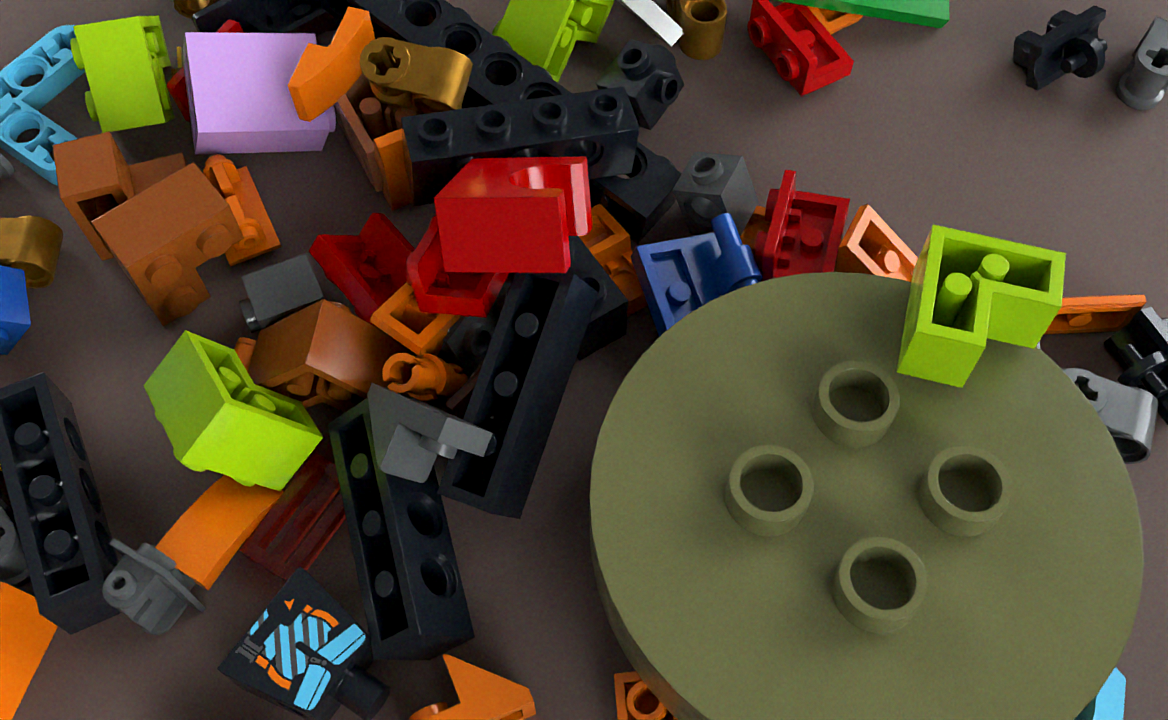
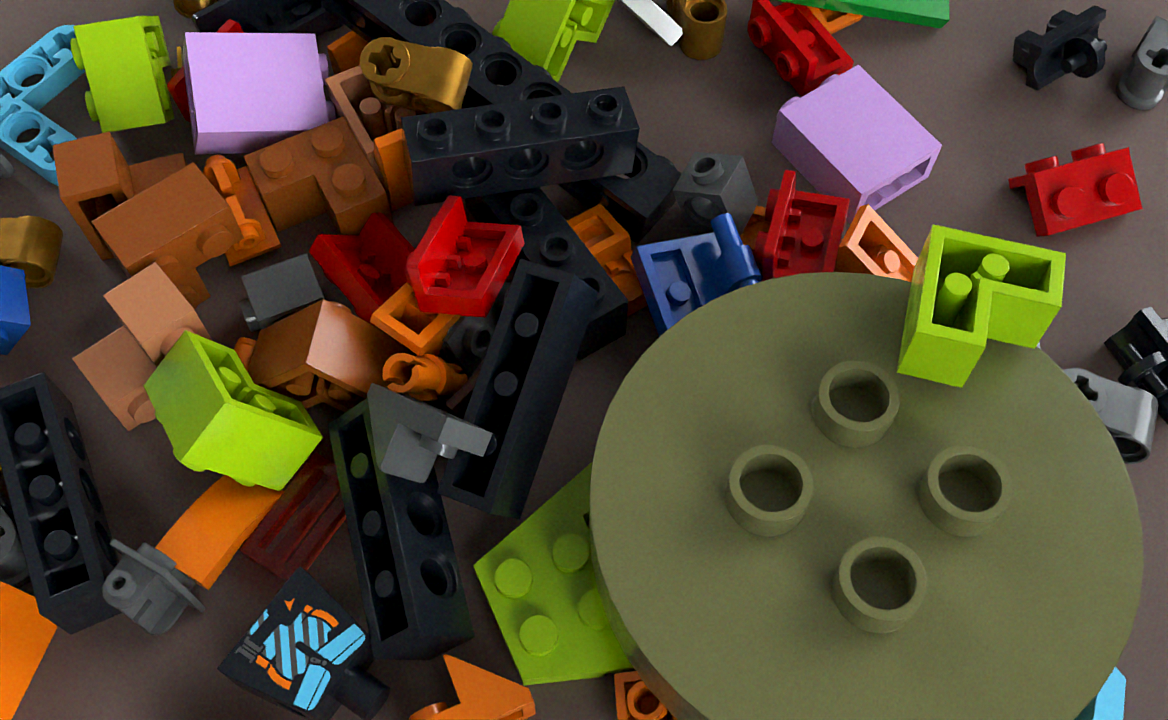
orange slope [287,6,375,122] -> none
red piece [434,156,593,273] -> none
black brick [596,39,684,130] -> none
orange slope [1044,294,1147,335] -> none
none -> nougat brick [72,262,212,432]
none -> dark orange brick [243,116,394,235]
none -> lime wing [473,461,635,686]
none -> lavender brick [772,65,942,224]
none -> red bracket [1008,143,1143,237]

